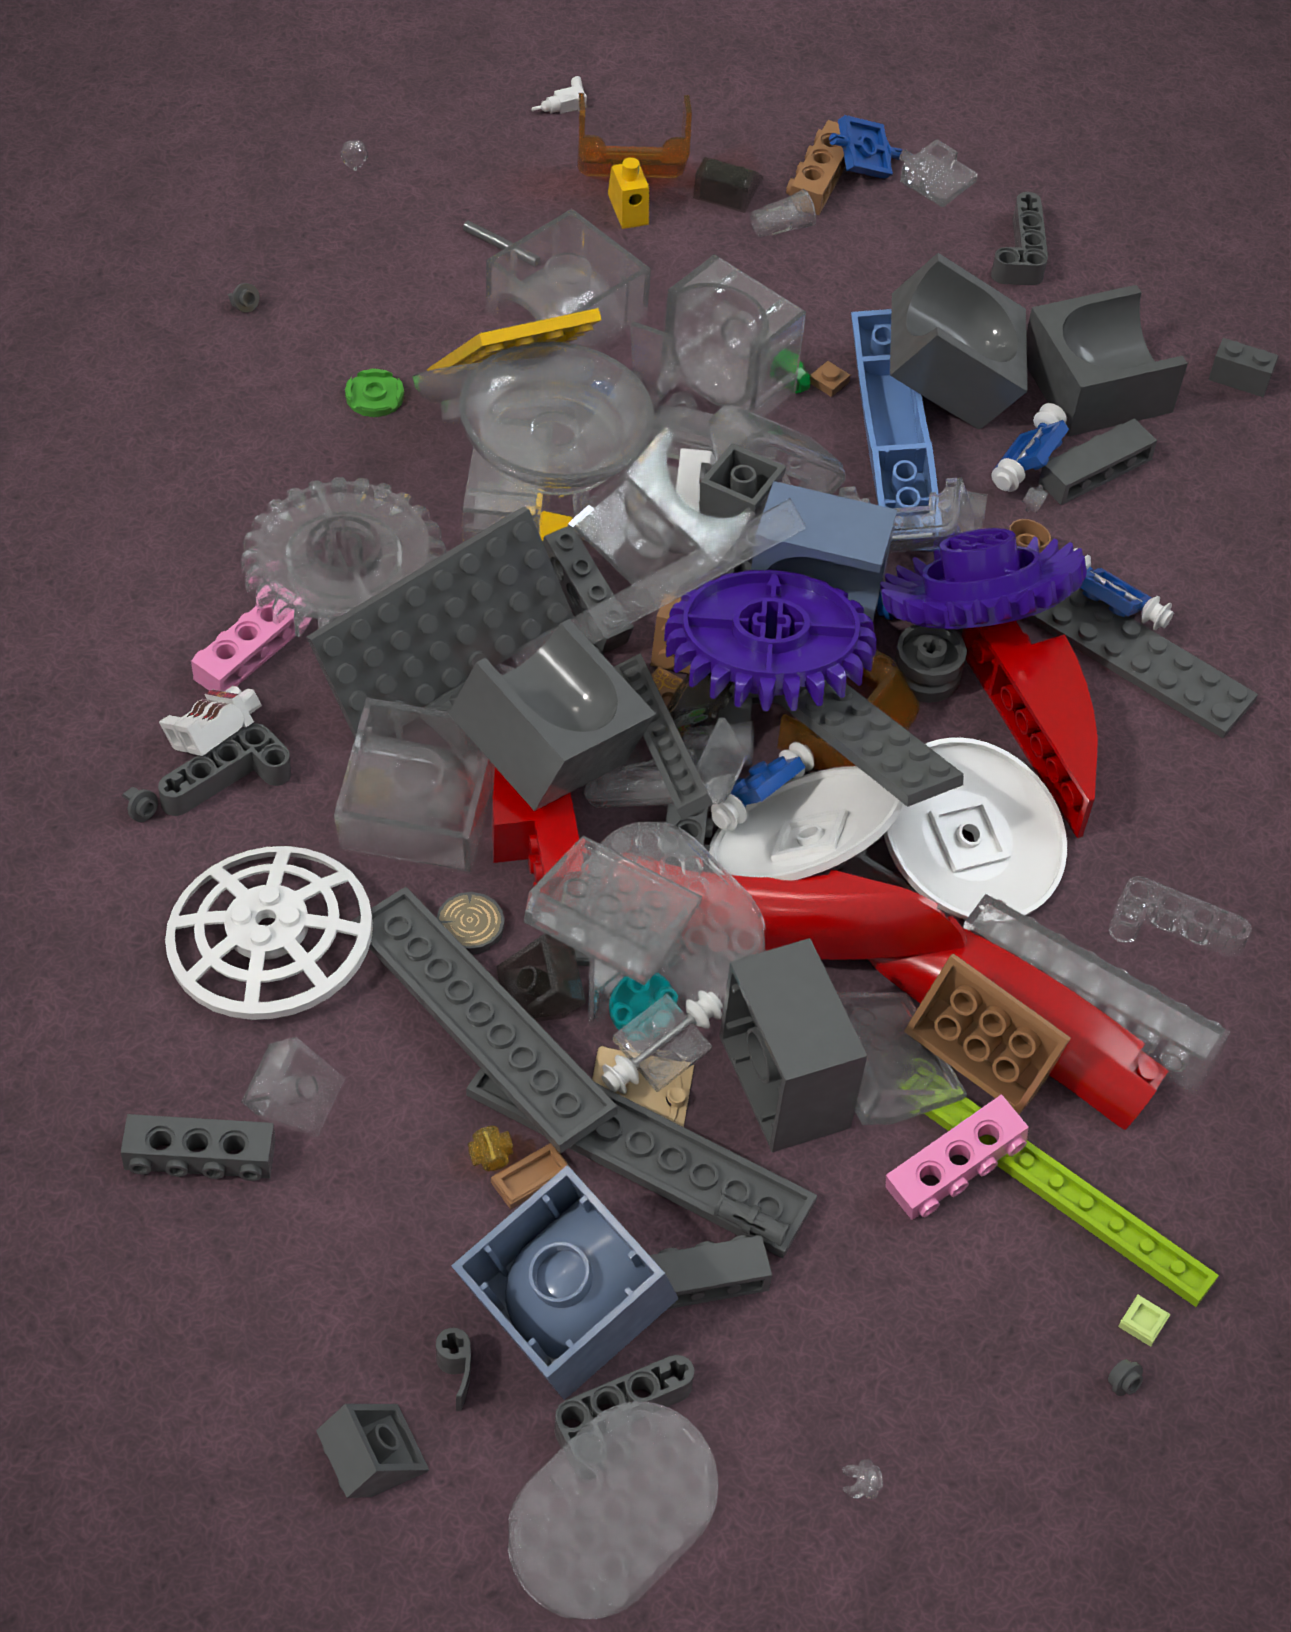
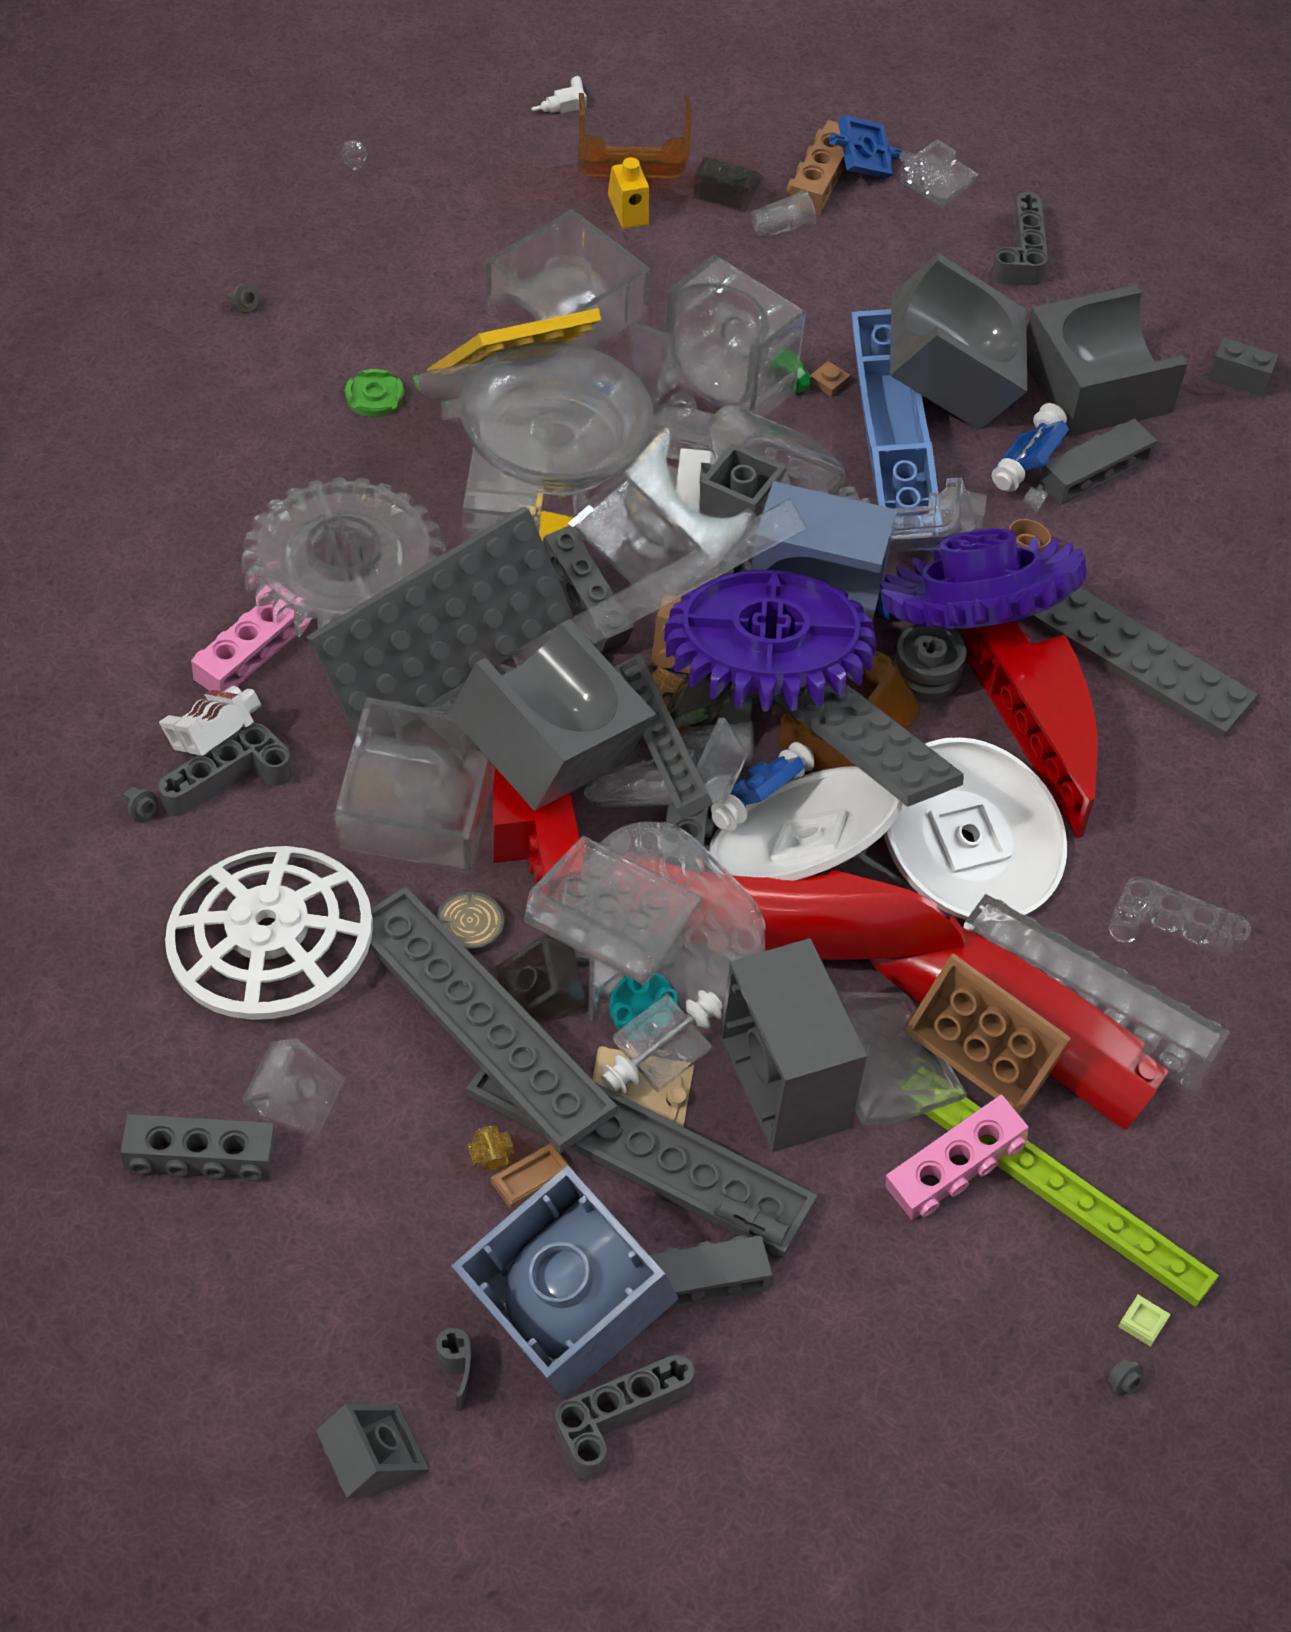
dark grey bar [463,220,538,265] -> none
clear plate [507,1402,718,1620] -> none
clear plate [843,1459,883,1499] -> none
blue plate [1074,548,1174,630] -> none

